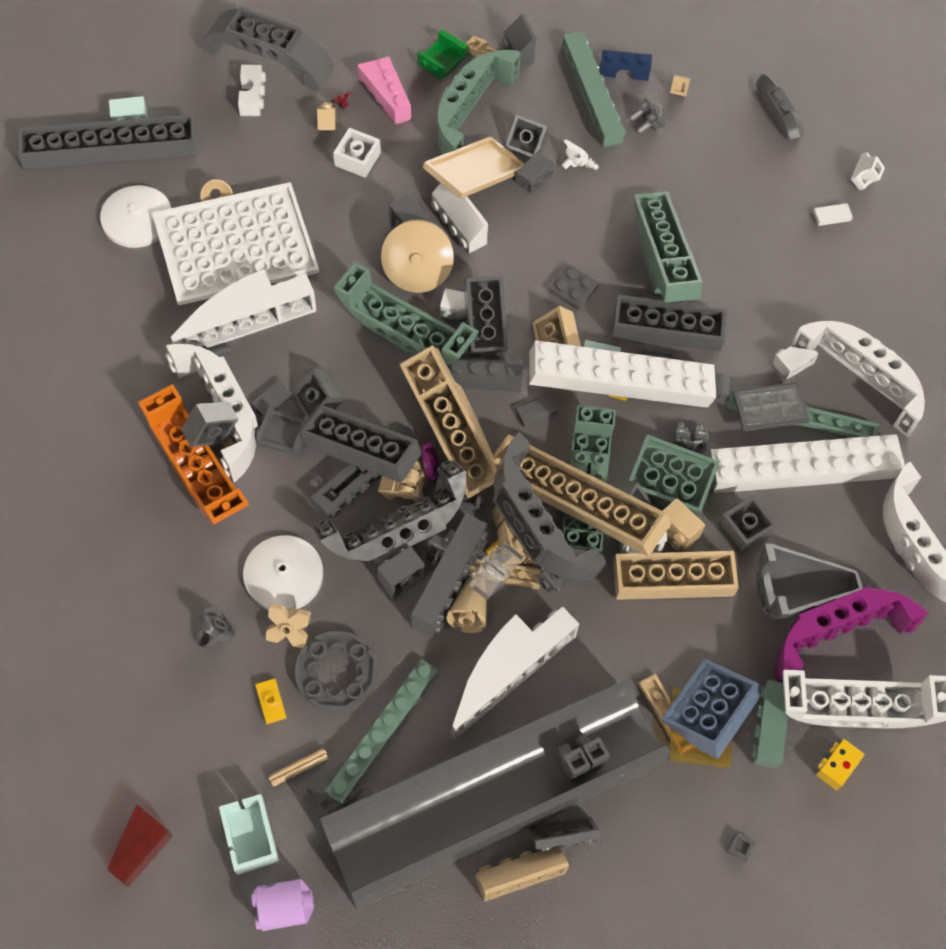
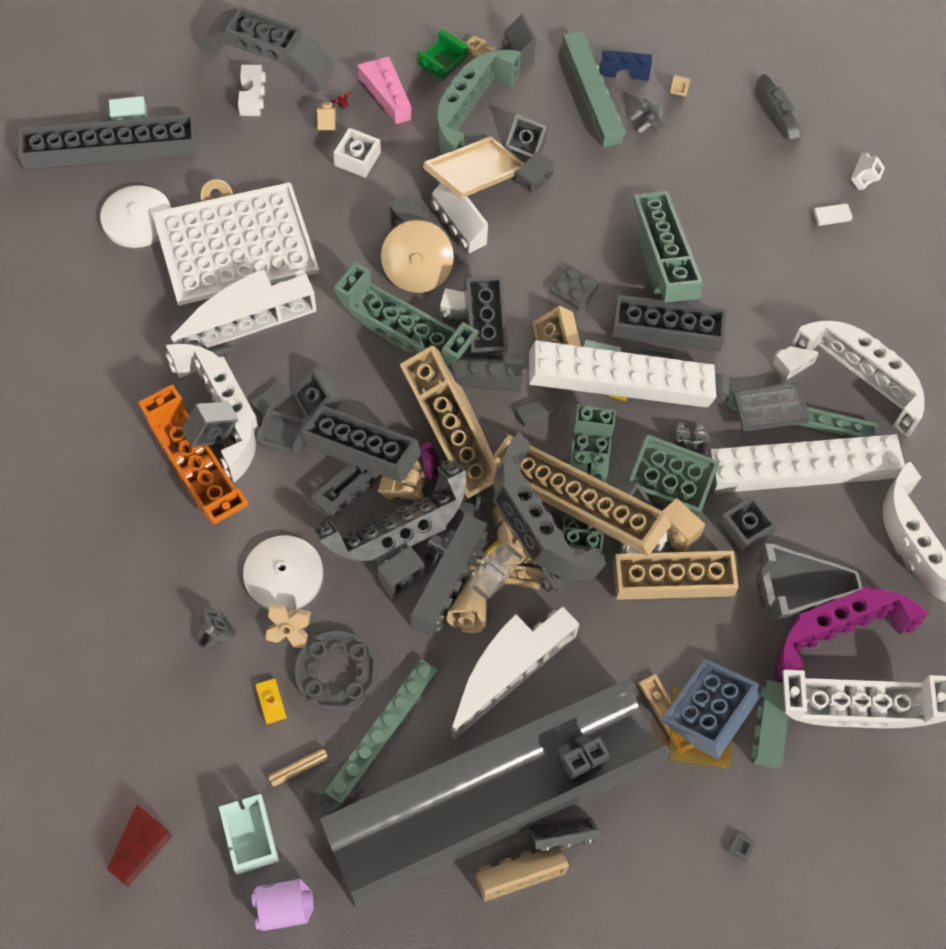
white piece [561,140,598,170] -> none
yellow brick [816,739,865,791] -> none

